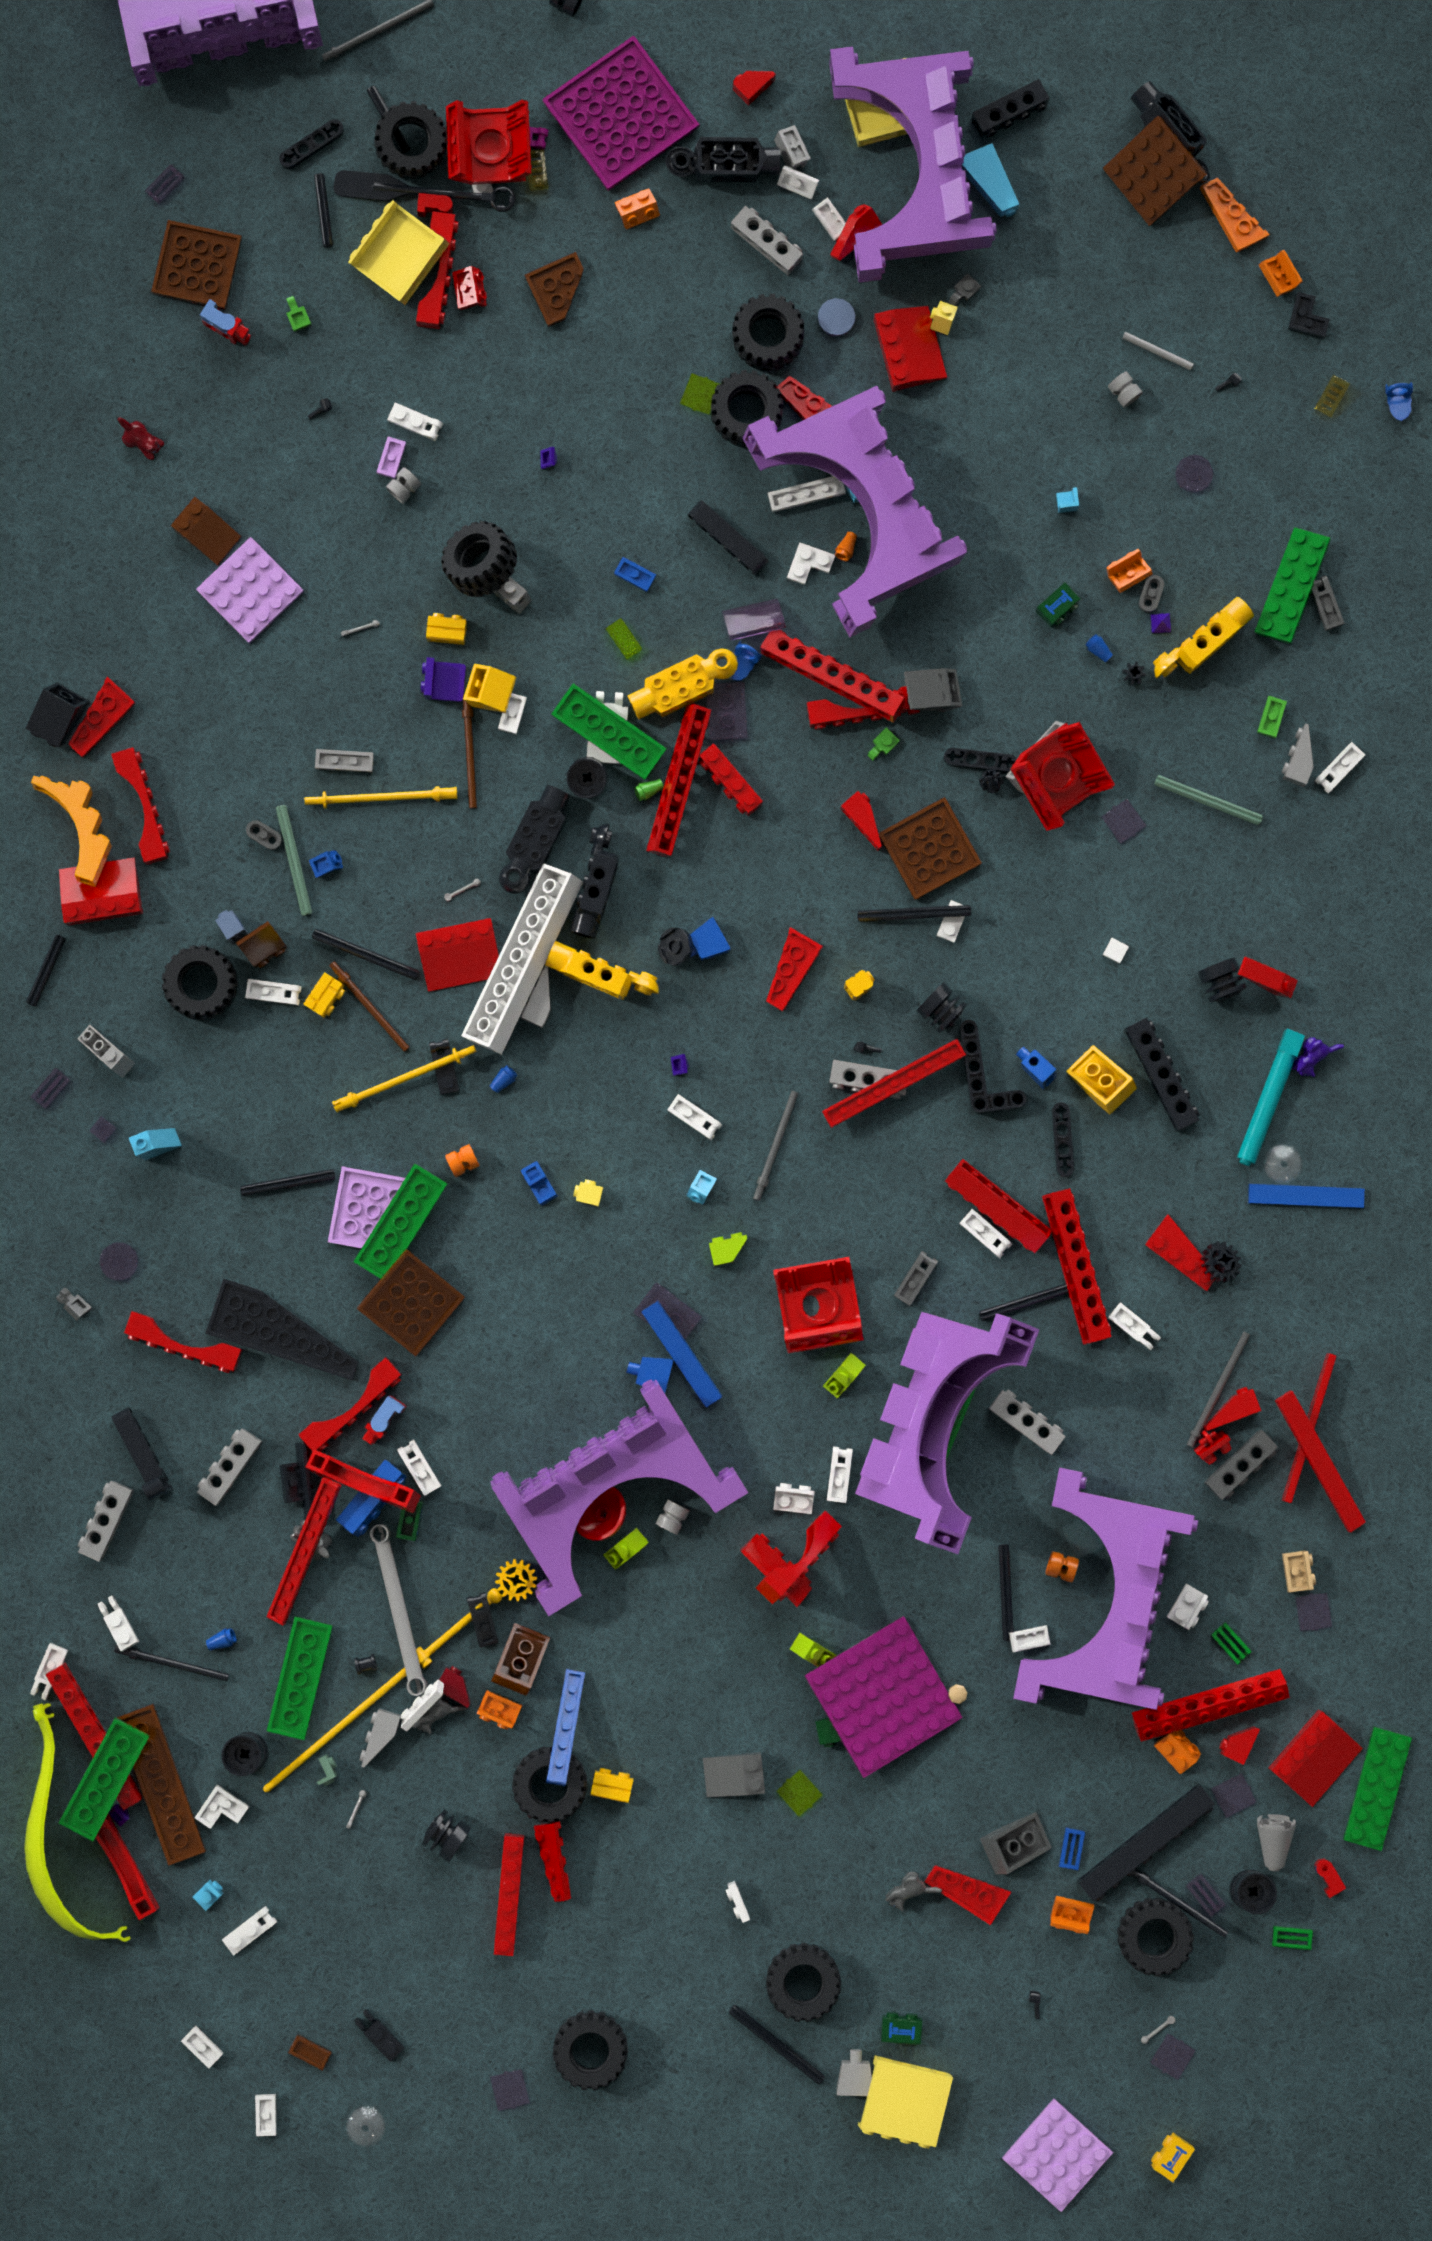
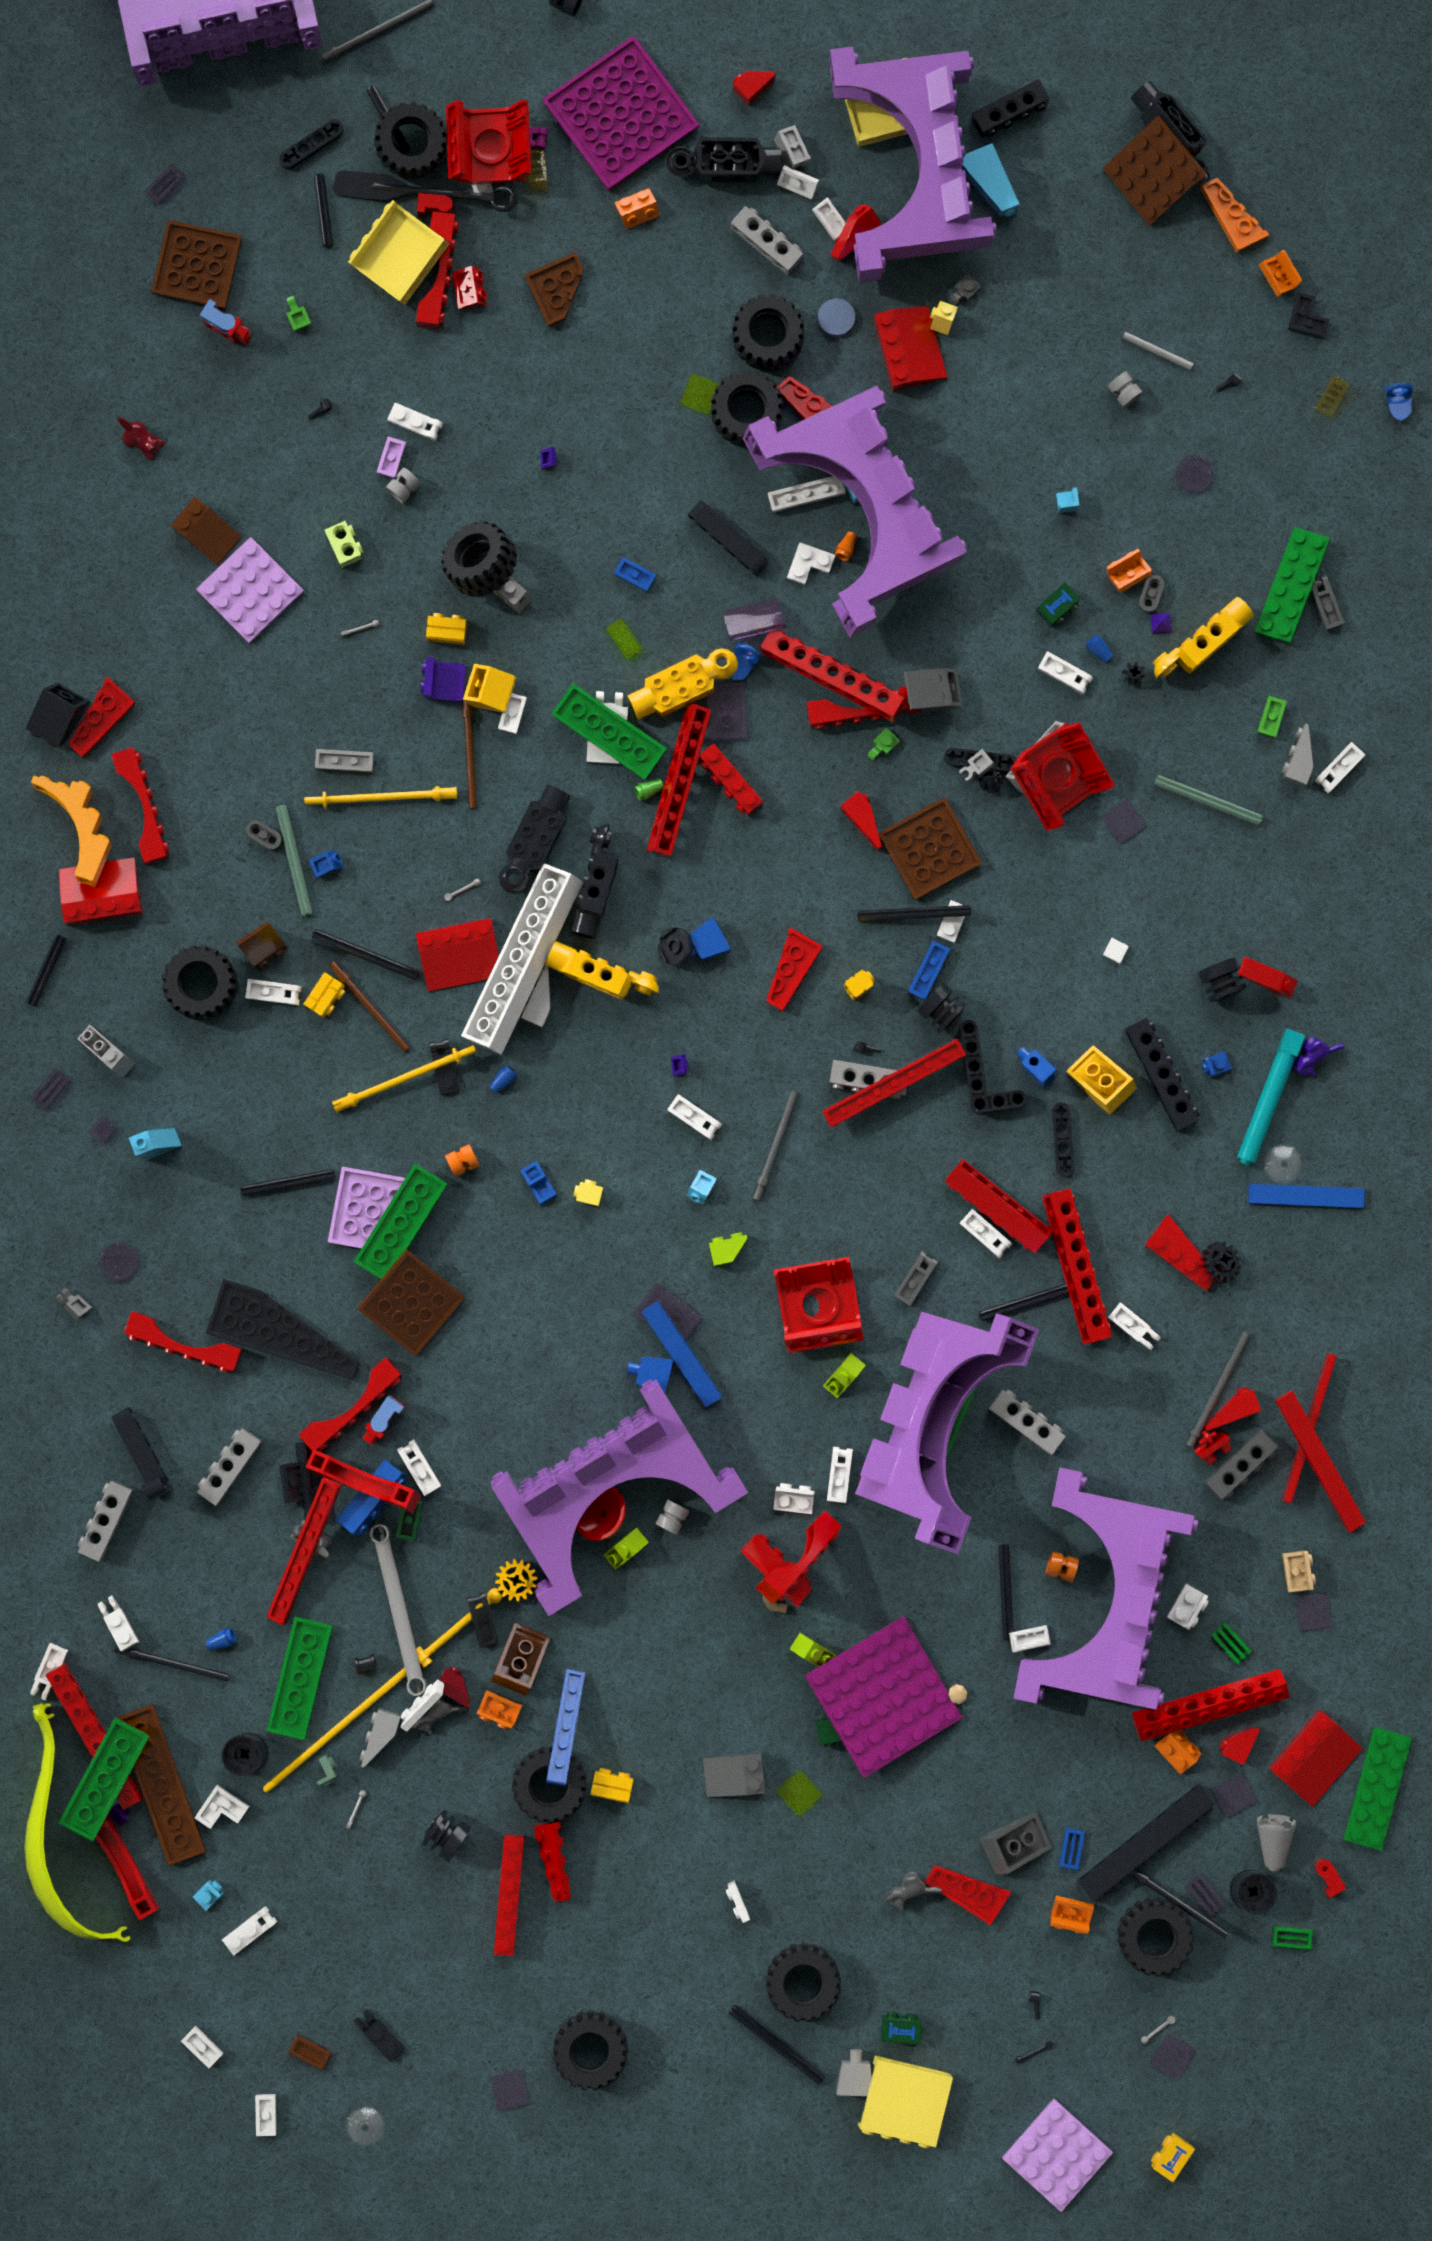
sand blue brick [215,910,248,944] -> none
black wheel [567,757,608,799] -> none
none -> yellowish green brick [325,521,363,568]
none -> dark tan arm [763,1596,787,1614]
none -> blue plate [908,941,950,1001]
none -> light grey plate [959,749,995,783]
none -> black hinge [1015,2041,1053,2064]
none -> white plate [1038,651,1093,695]
none -> blue bracket [1201,1051,1232,1077]

